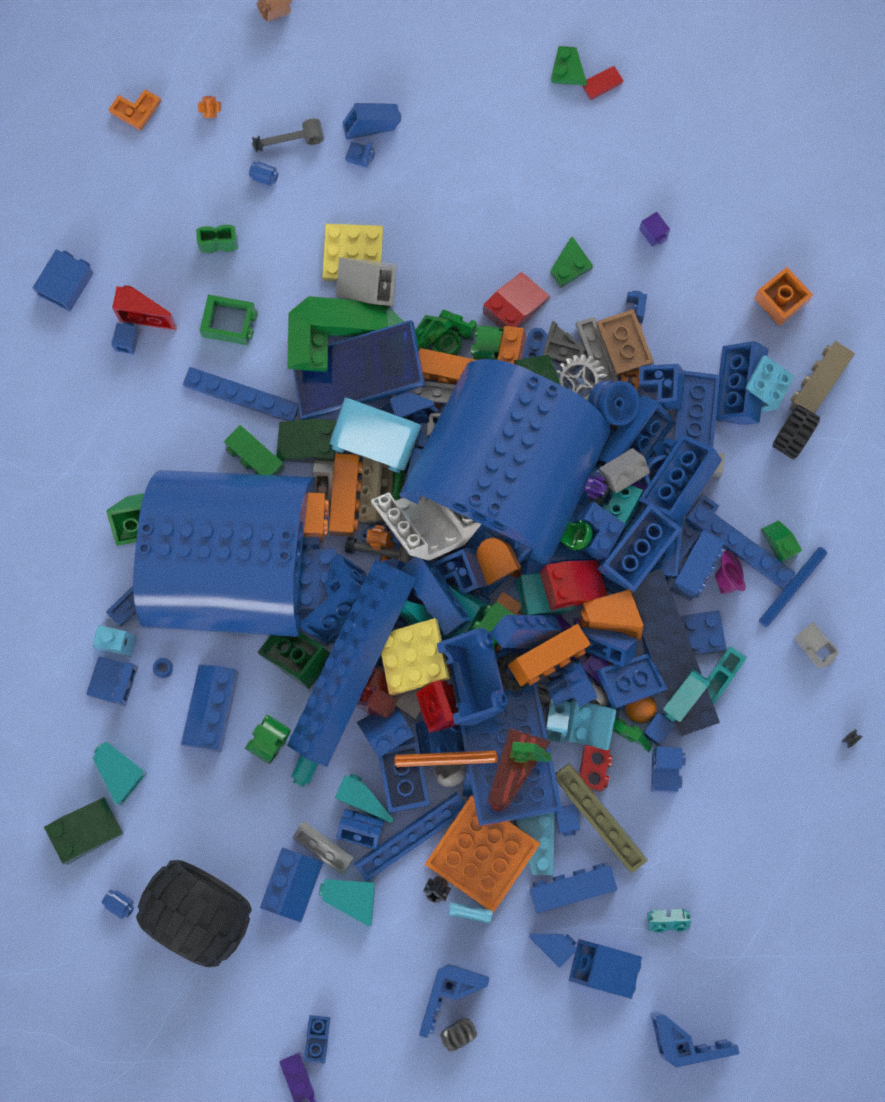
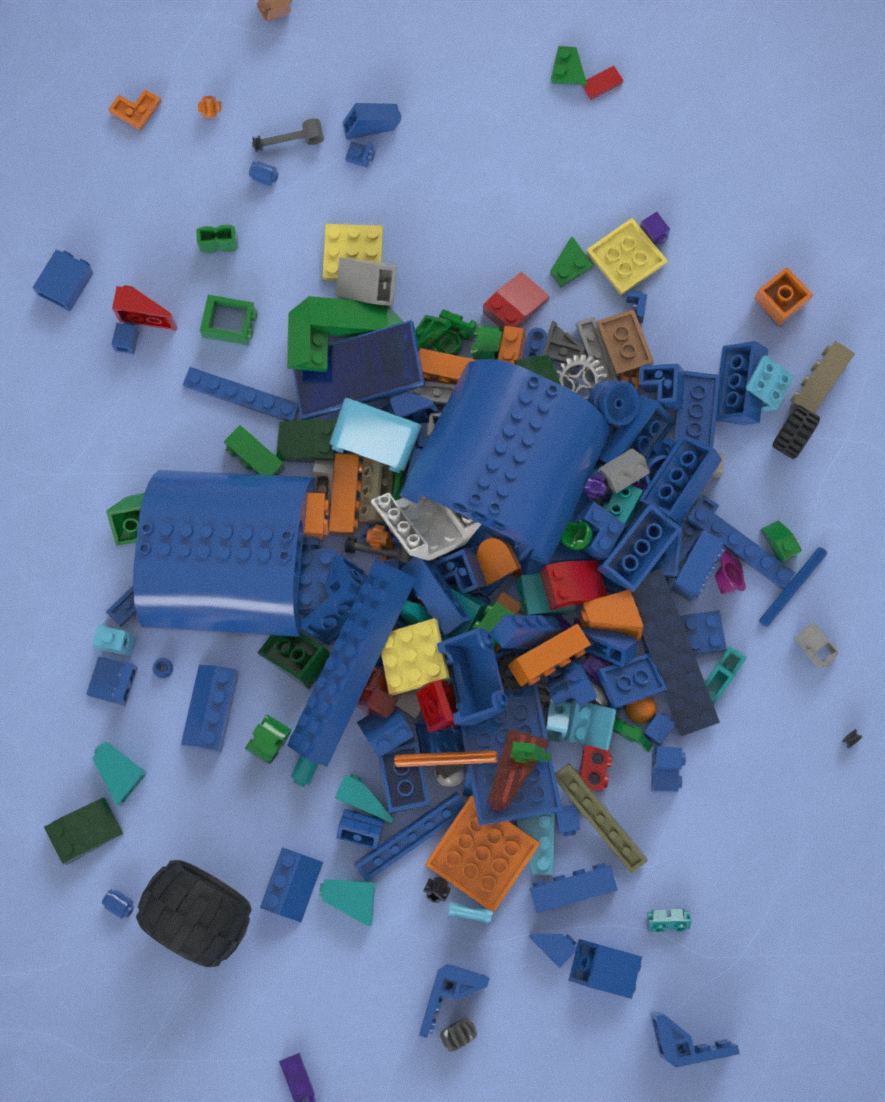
light grey plate [292,821,354,875] -> none
blue slope [304,1015,331,1064] -> none
teal slope [663,669,710,722] -> none
none -> light yellow plate [586,218,668,296]

